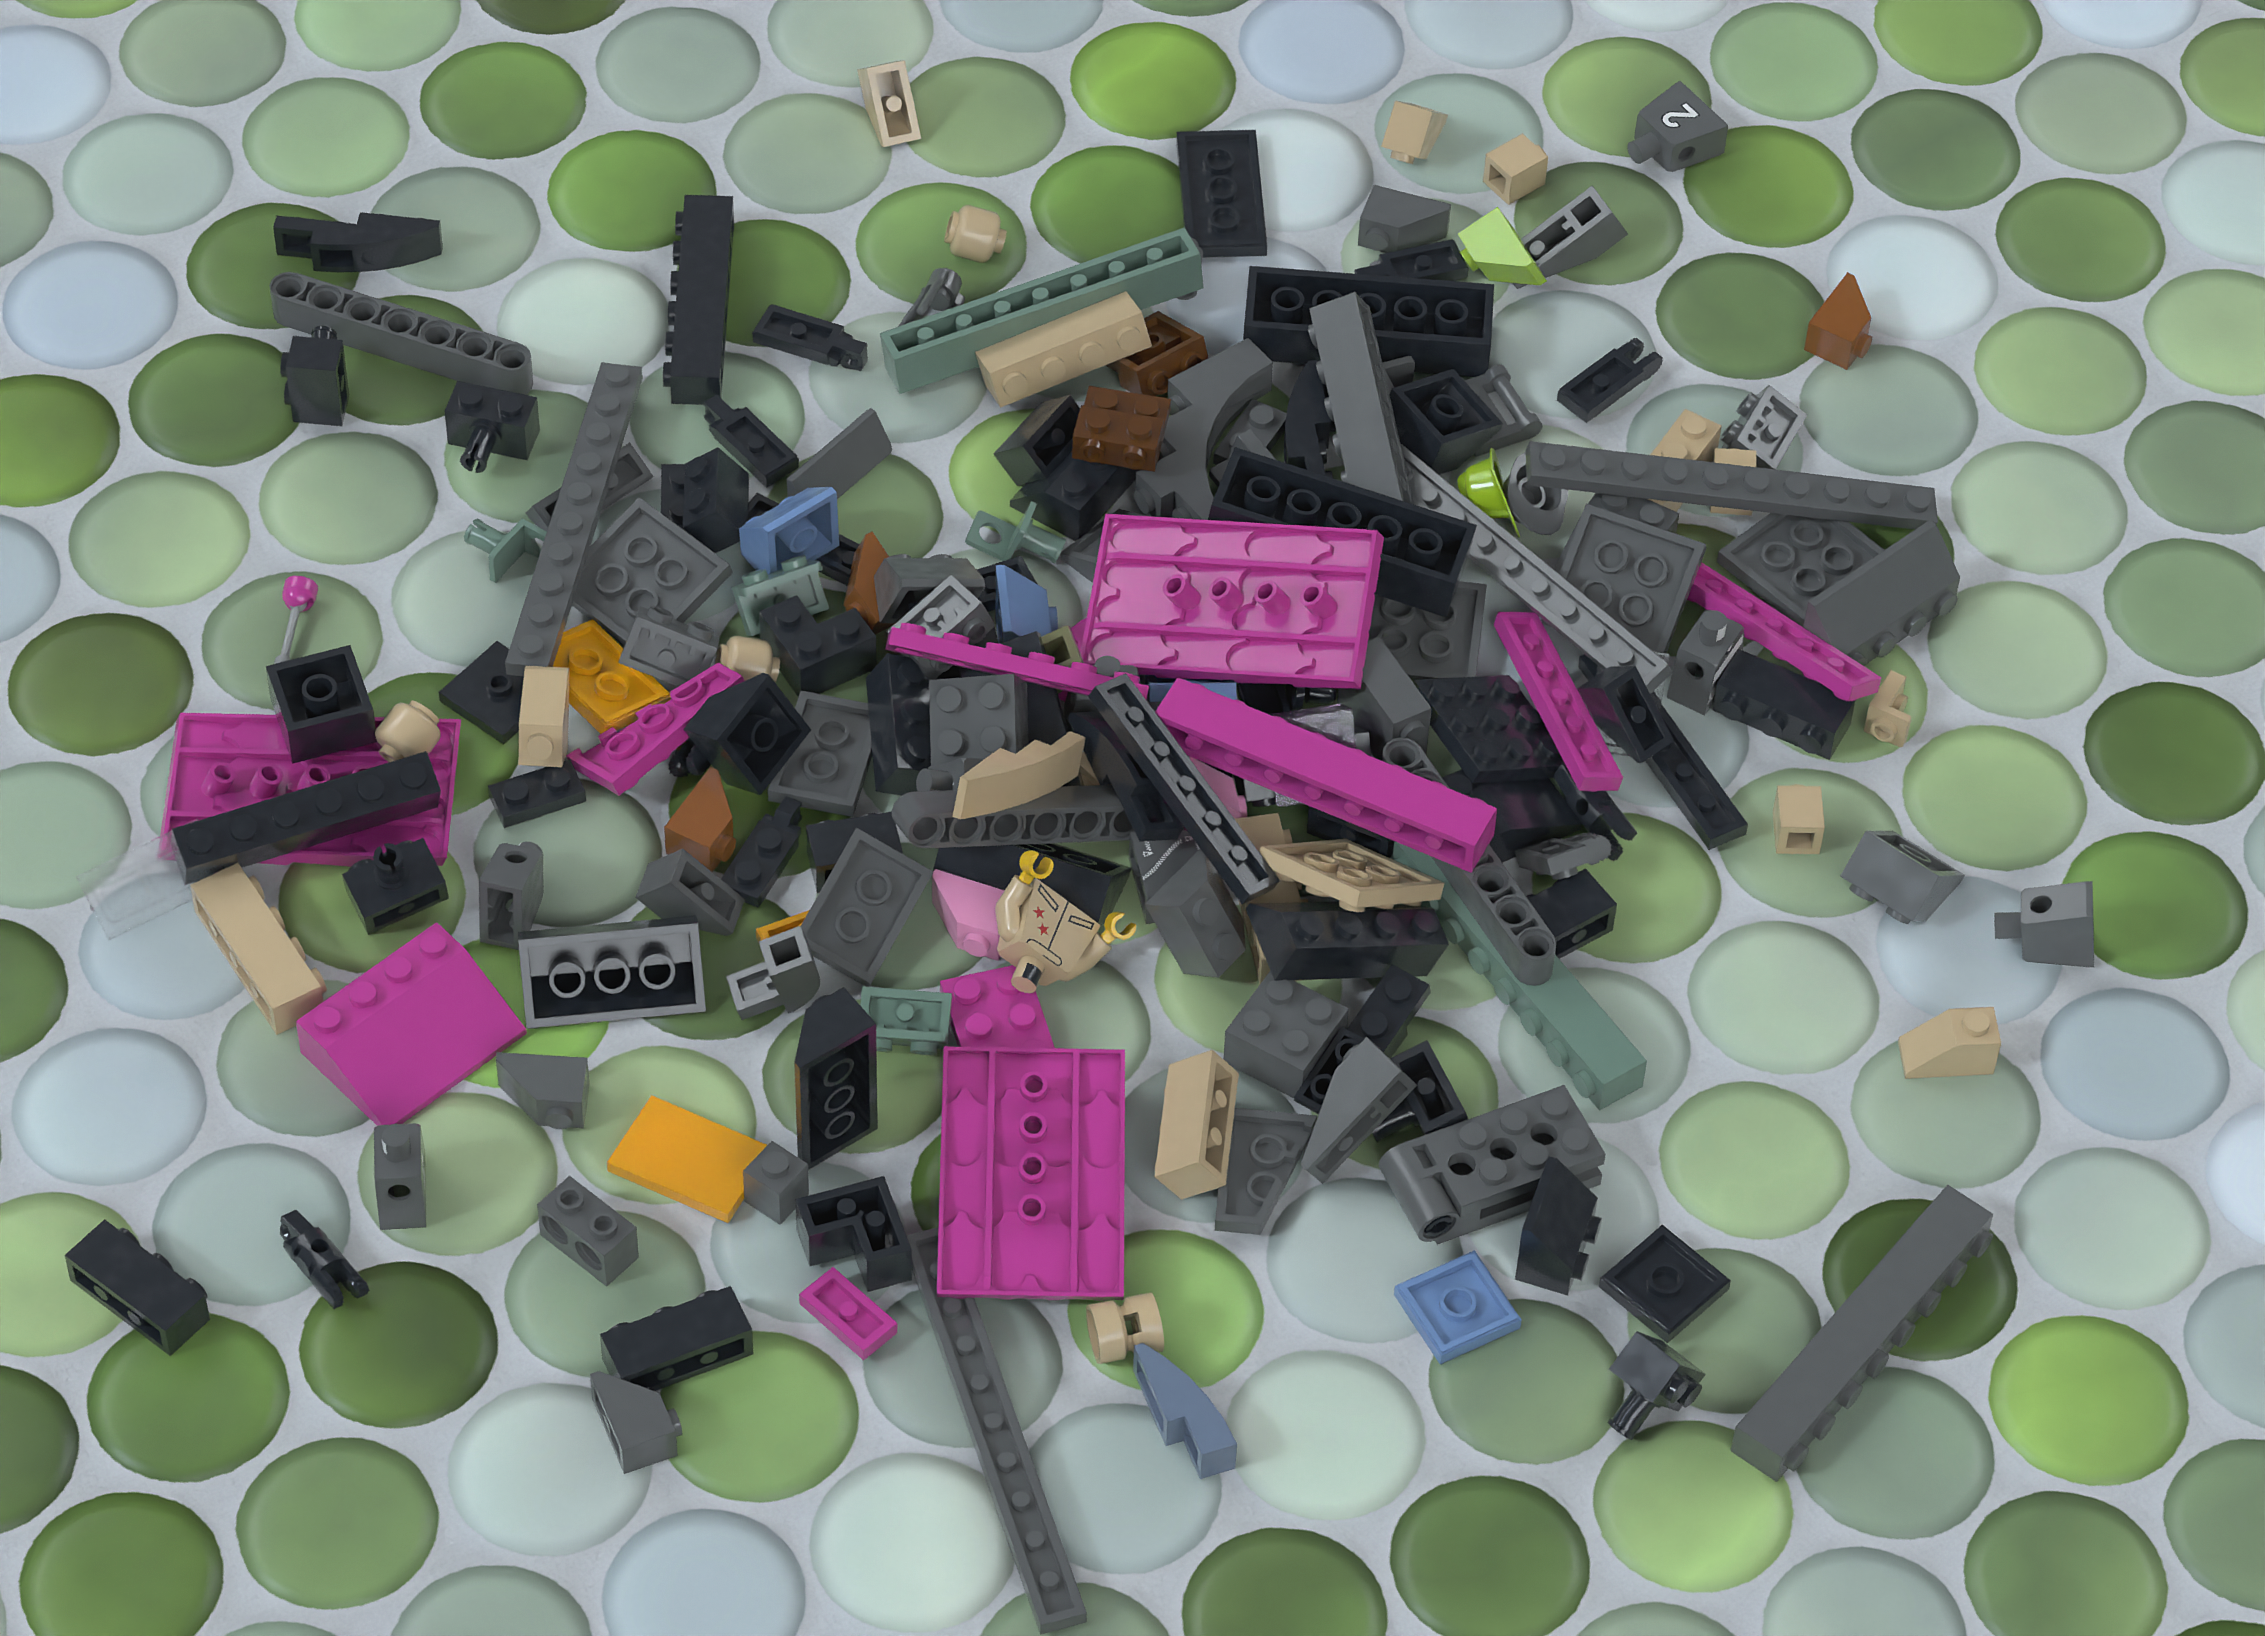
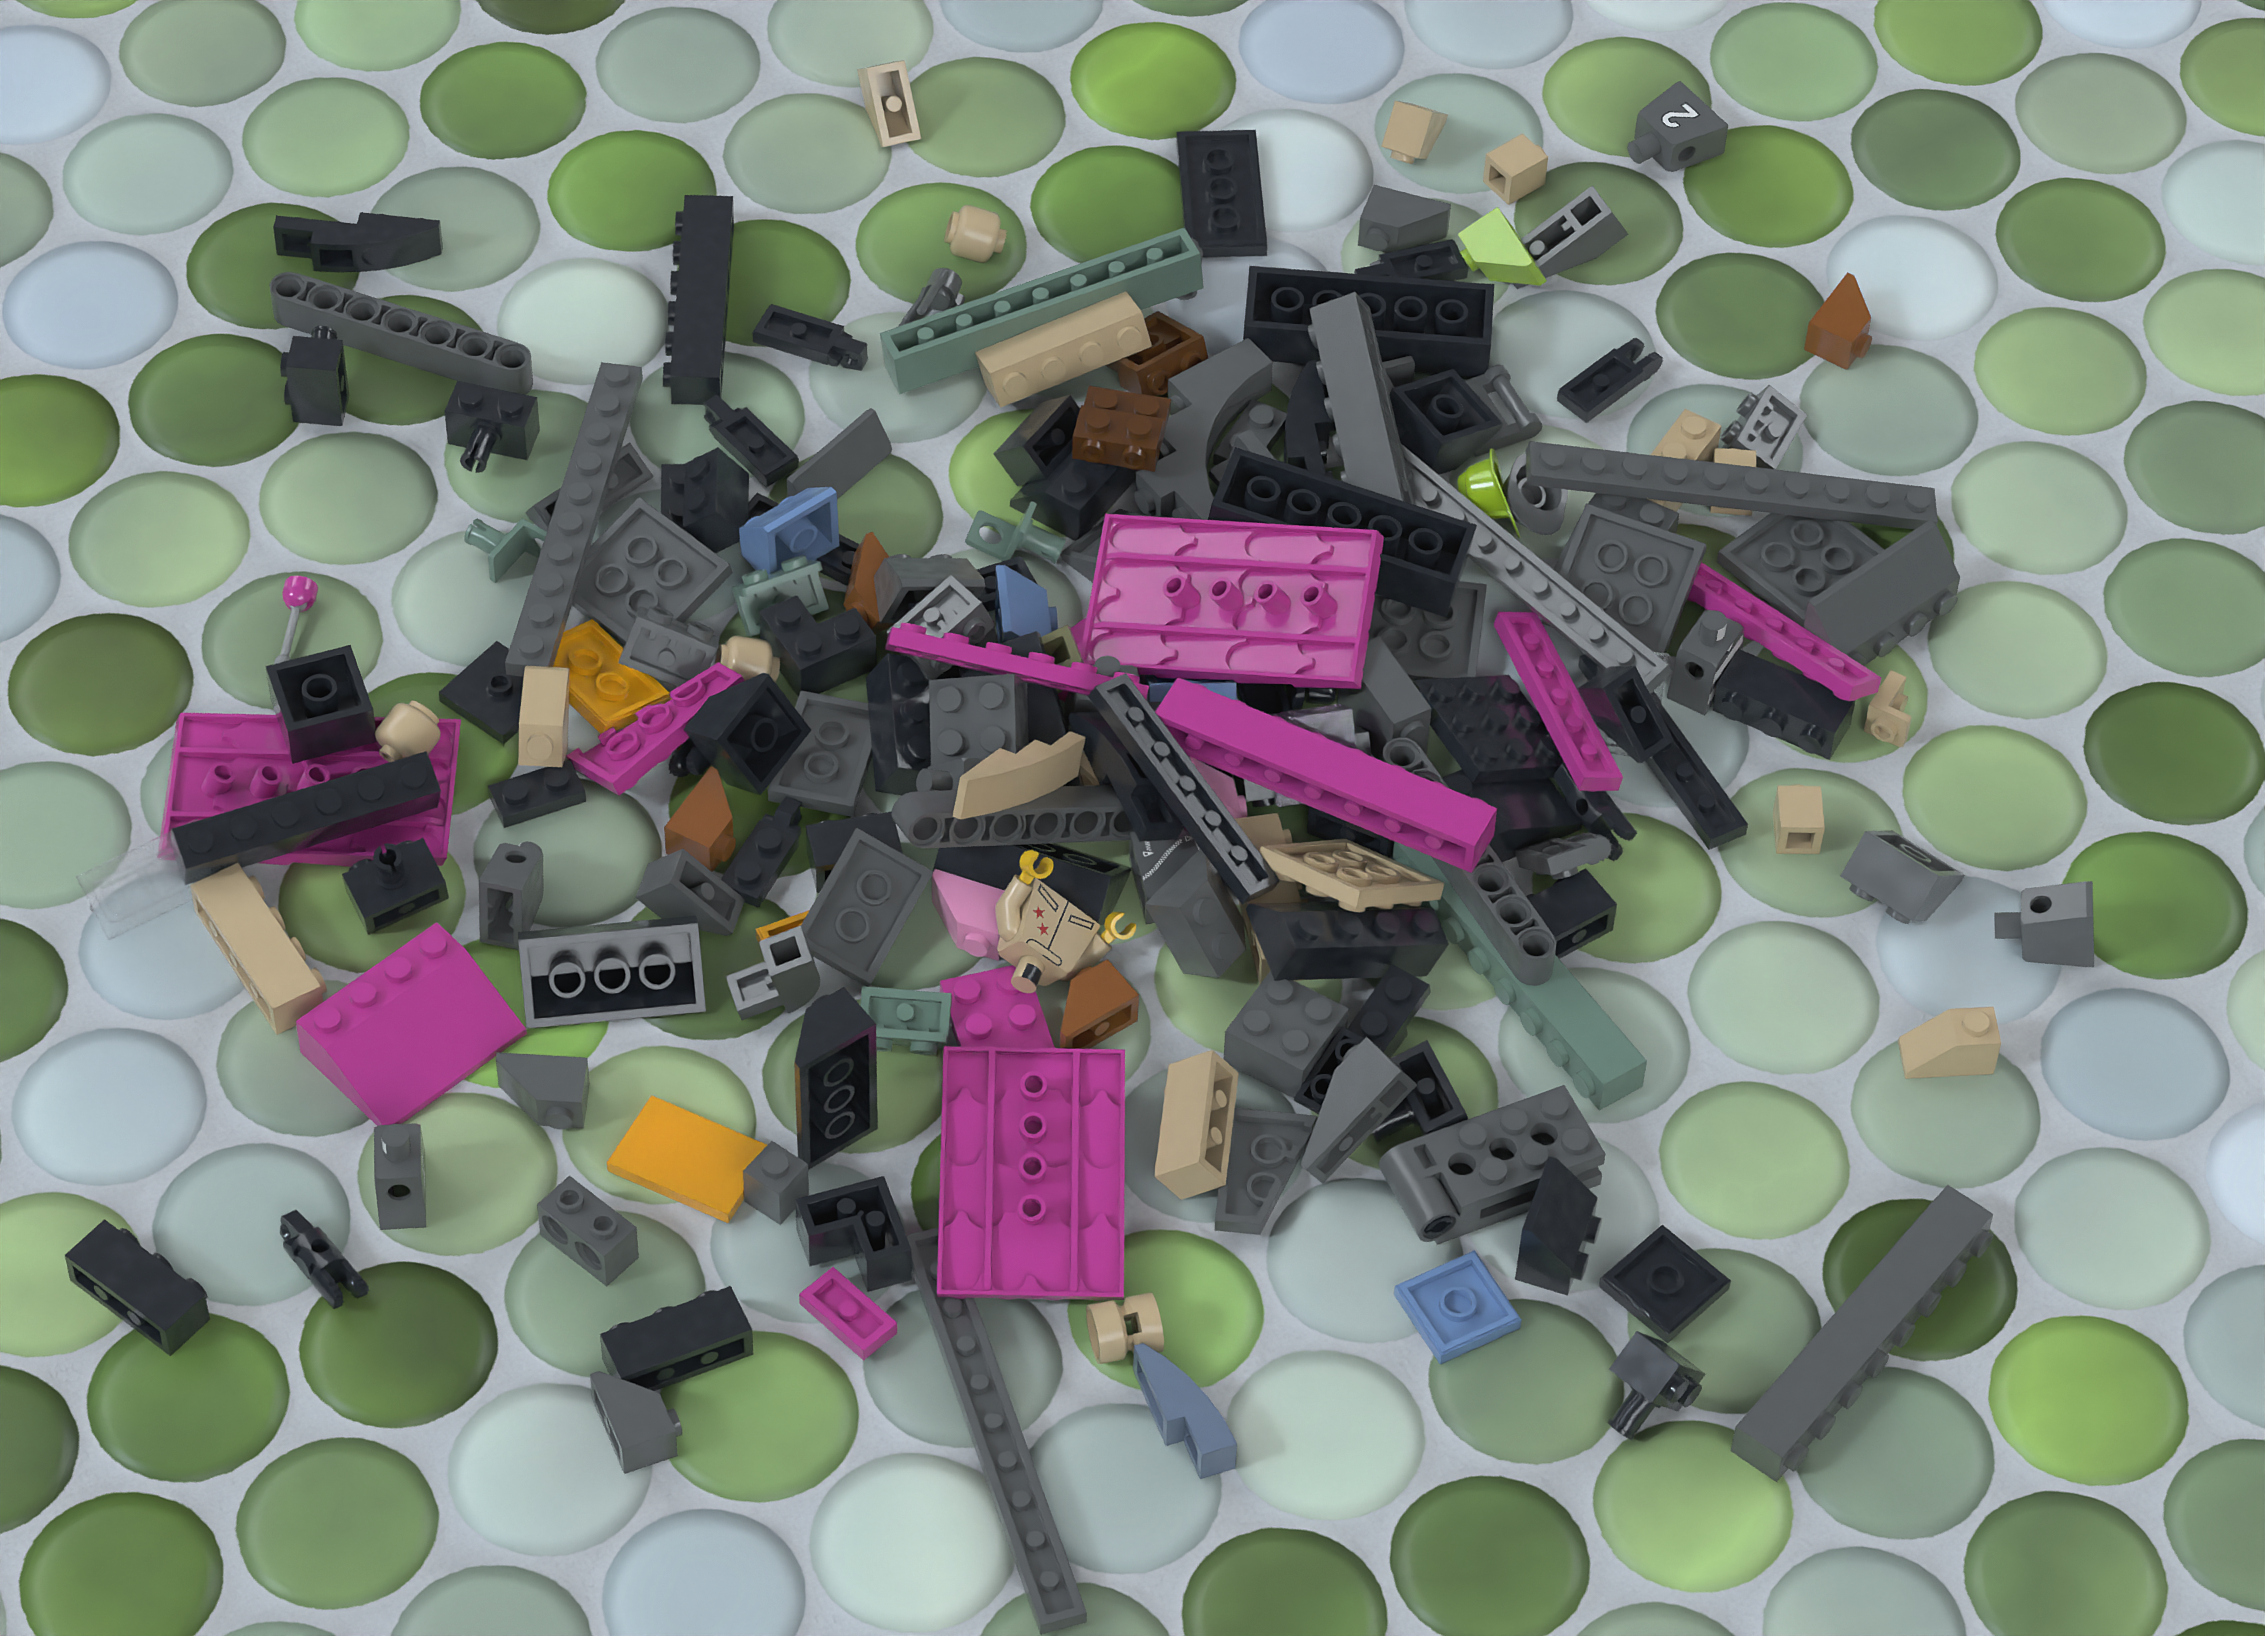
none -> dark orange slope [1060,959,1139,1049]

